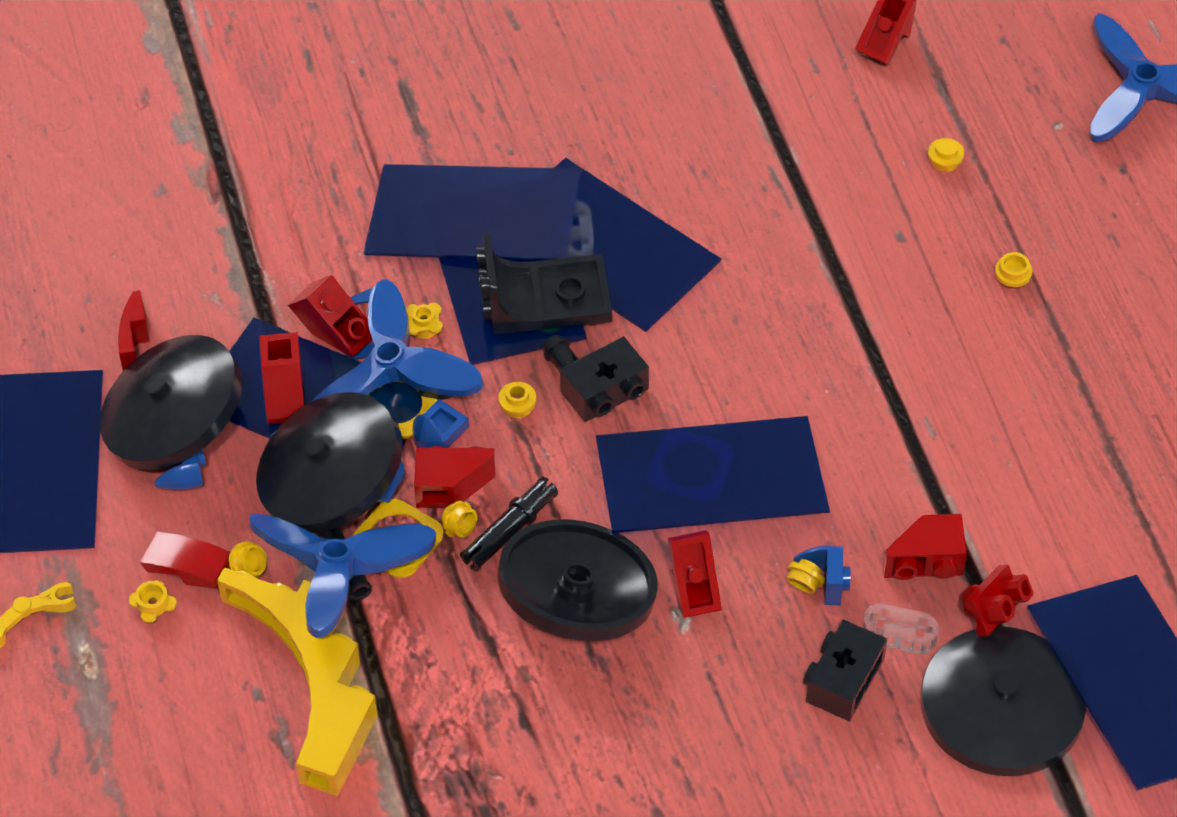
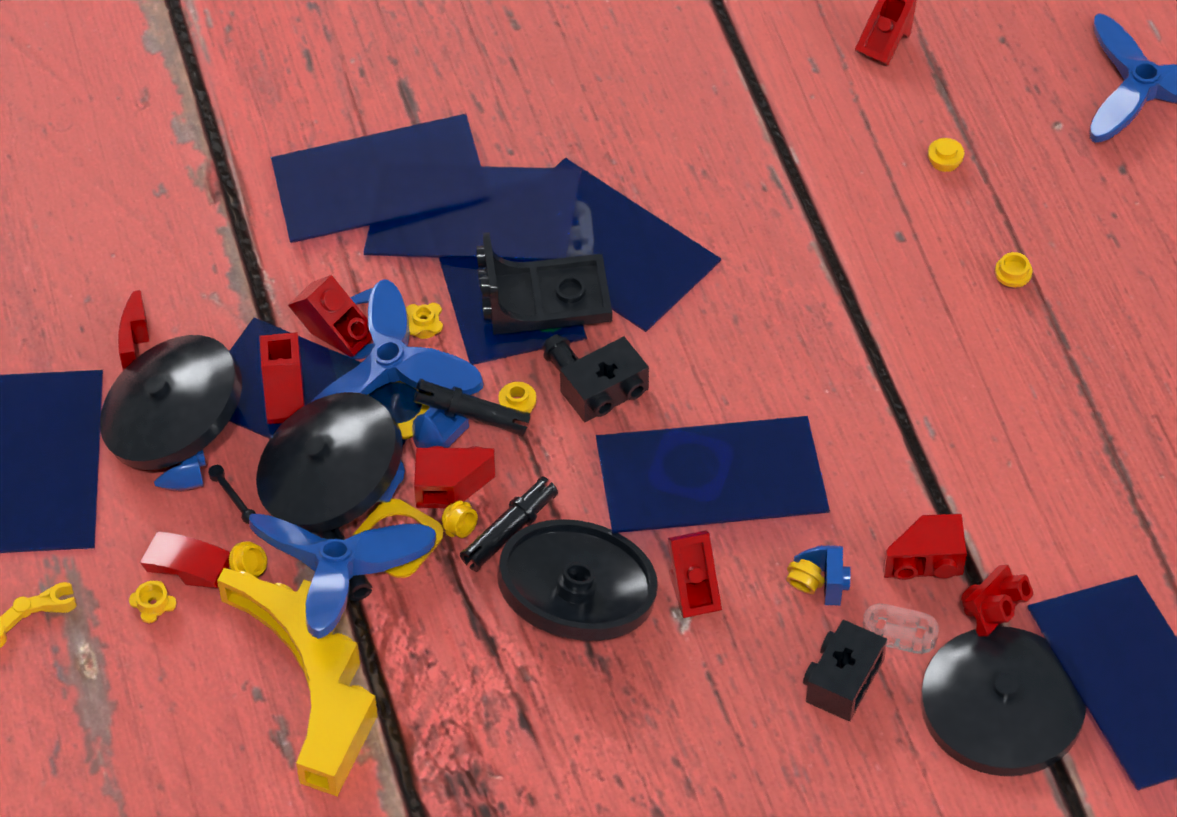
none -> black hinge [208,465,256,524]
none -> clear blue piece [271,114,490,243]
none -> black pin [413,378,530,436]

